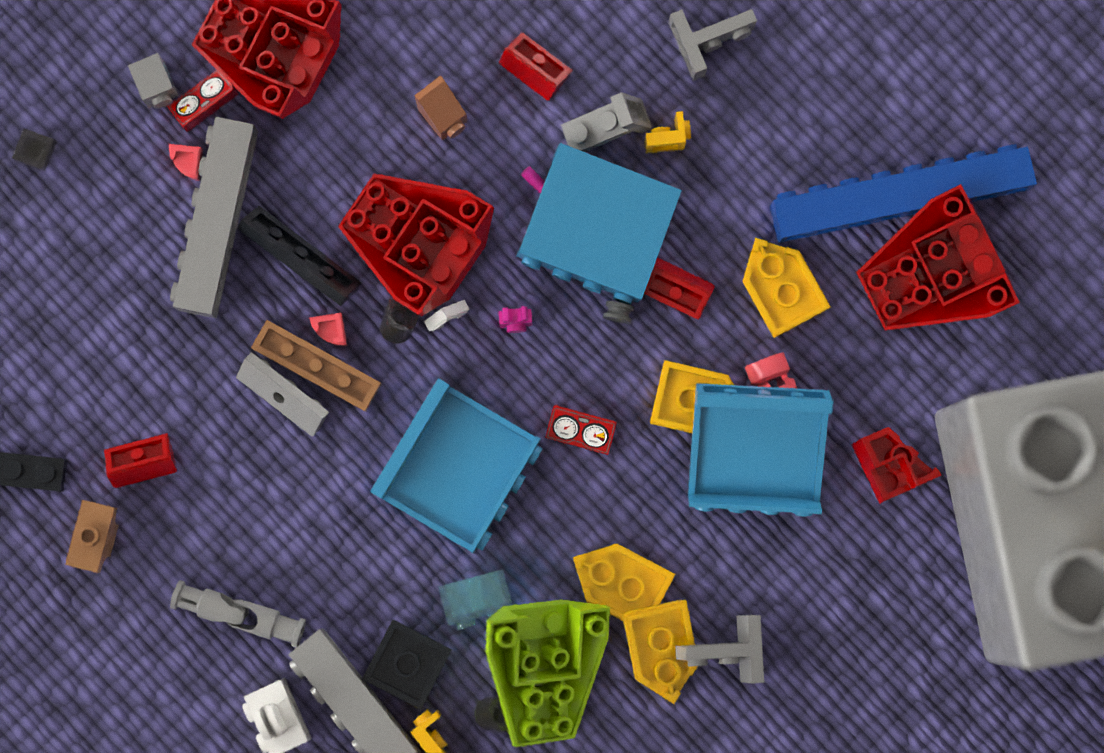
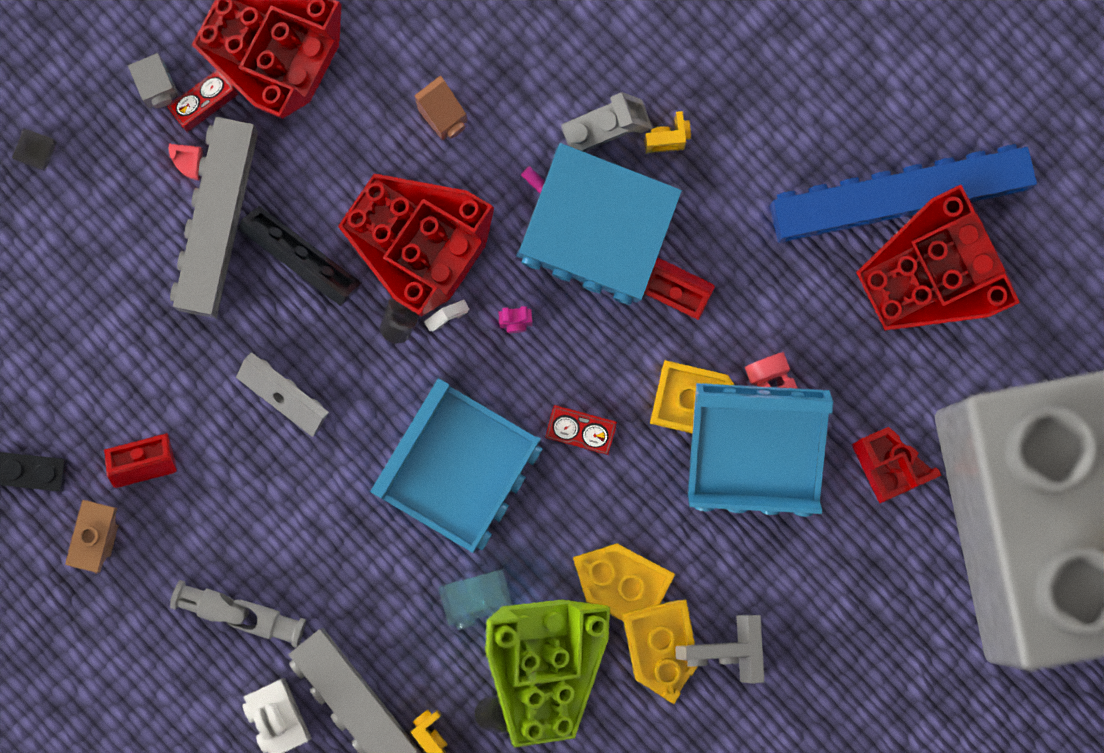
medium nougat plate [251,320,382,412] -> none
coral tile [309,313,347,346] -> none
black plate [362,619,452,709] -> none
red slope [499,32,573,100] -> none
dark grey bush [603,301,634,324] -> none
light grey bracket [669,9,757,81] -> none
yellow tile [742,238,831,338] -> none

